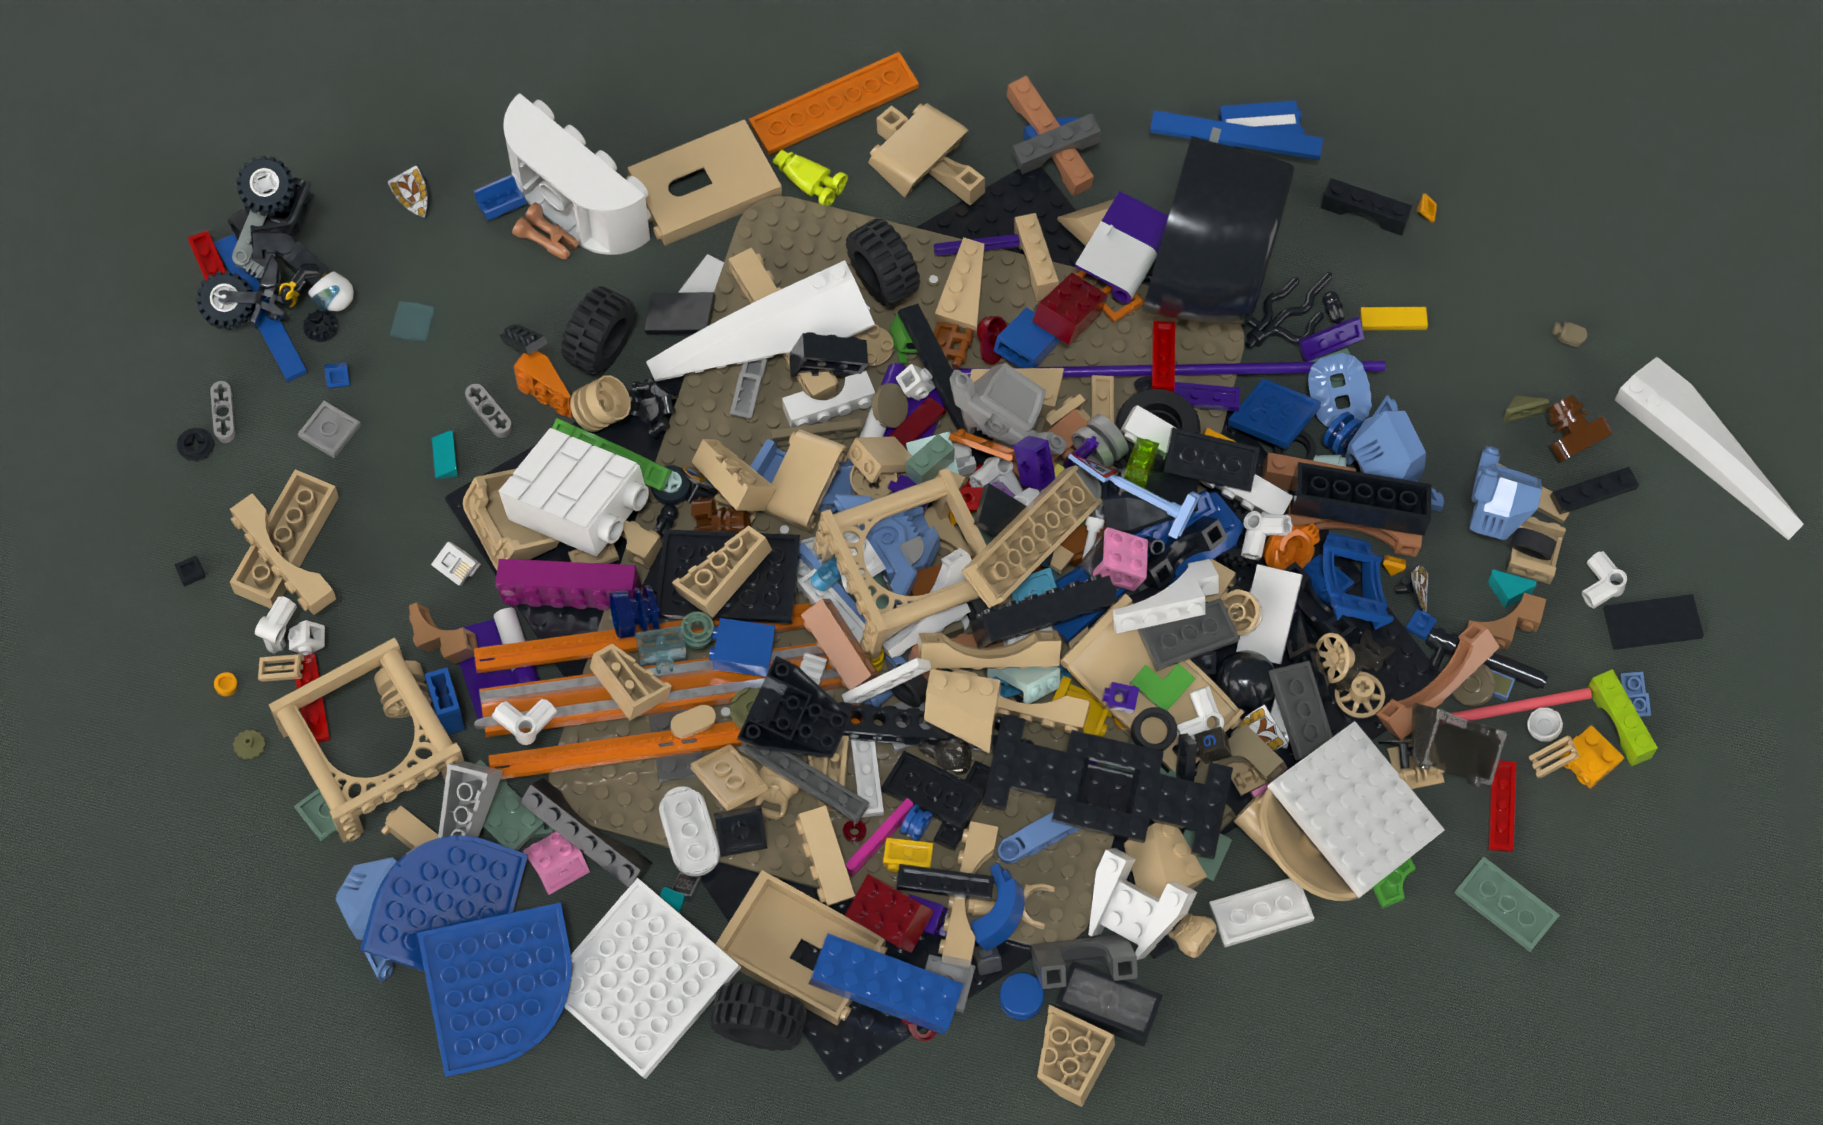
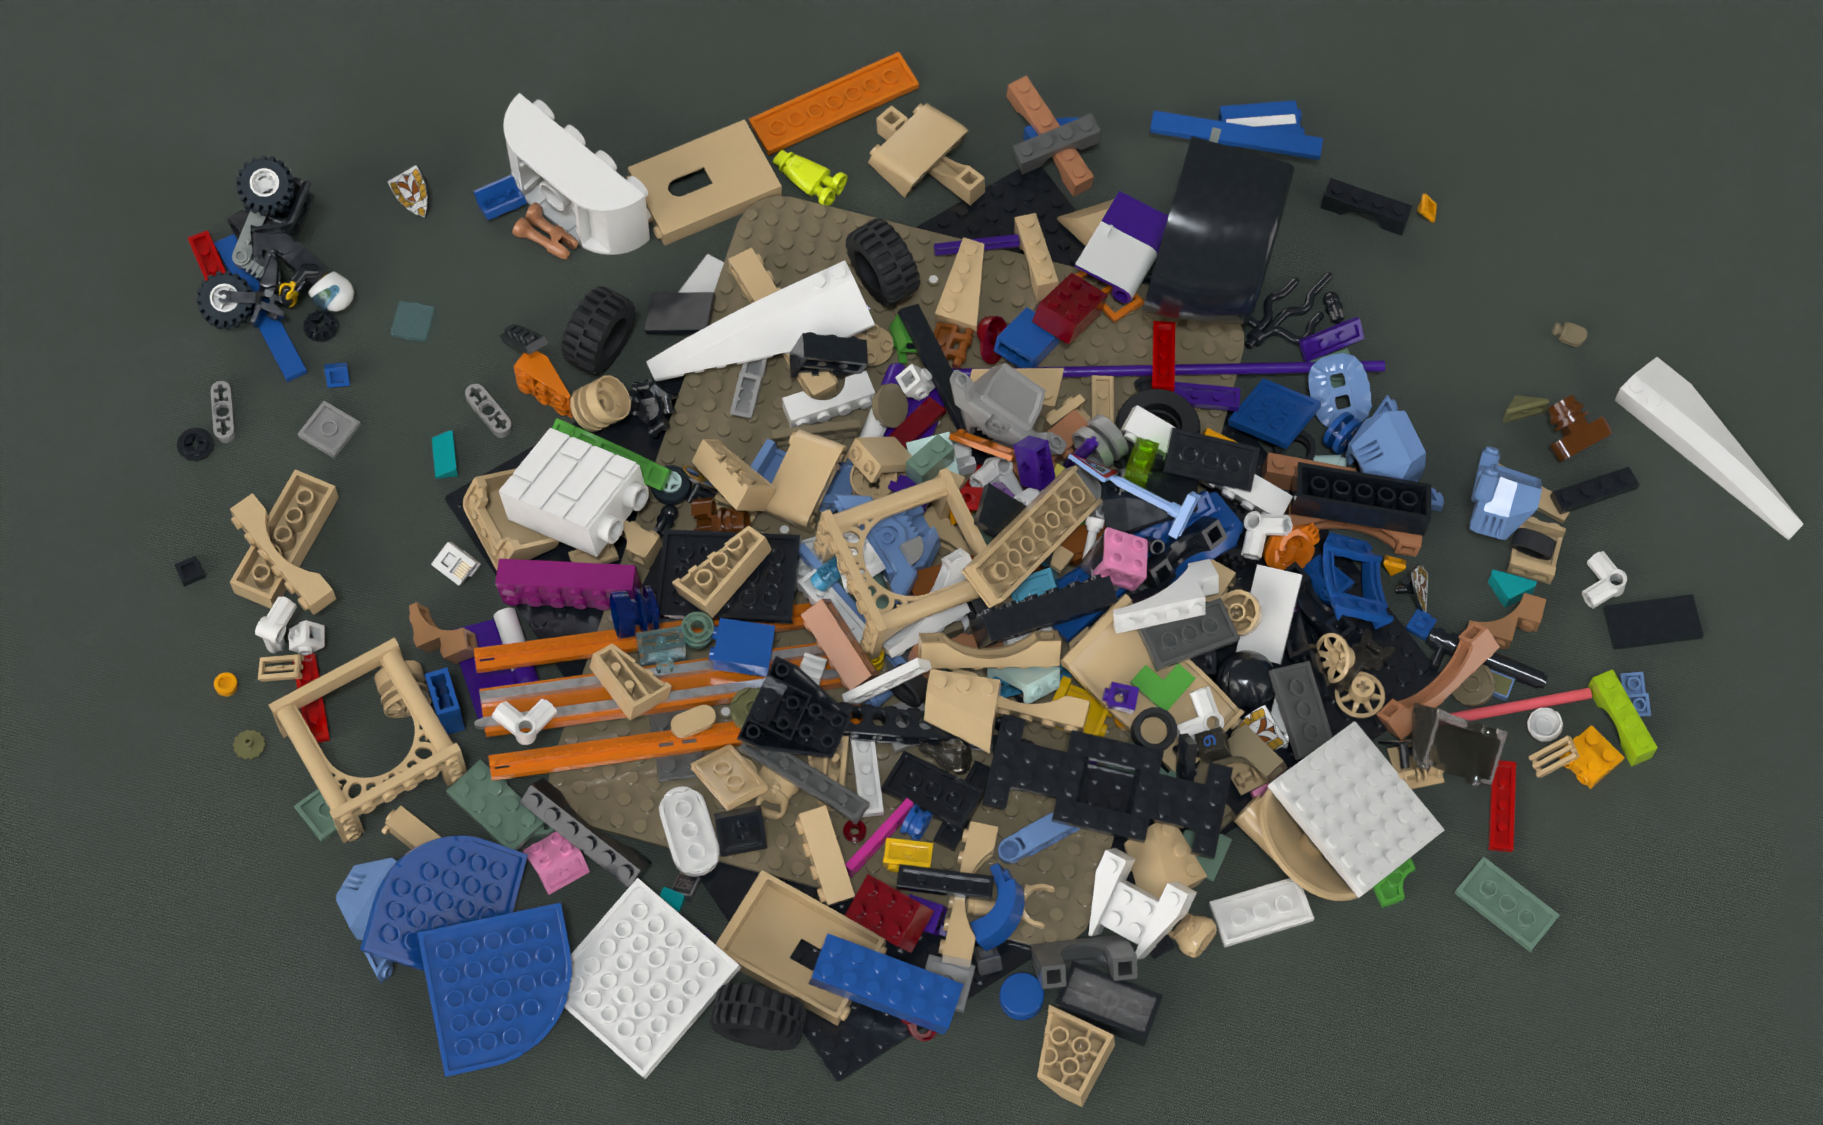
light grey wedge [438,761,503,838] -> none
yellow tile [1360,307,1428,330] -> none

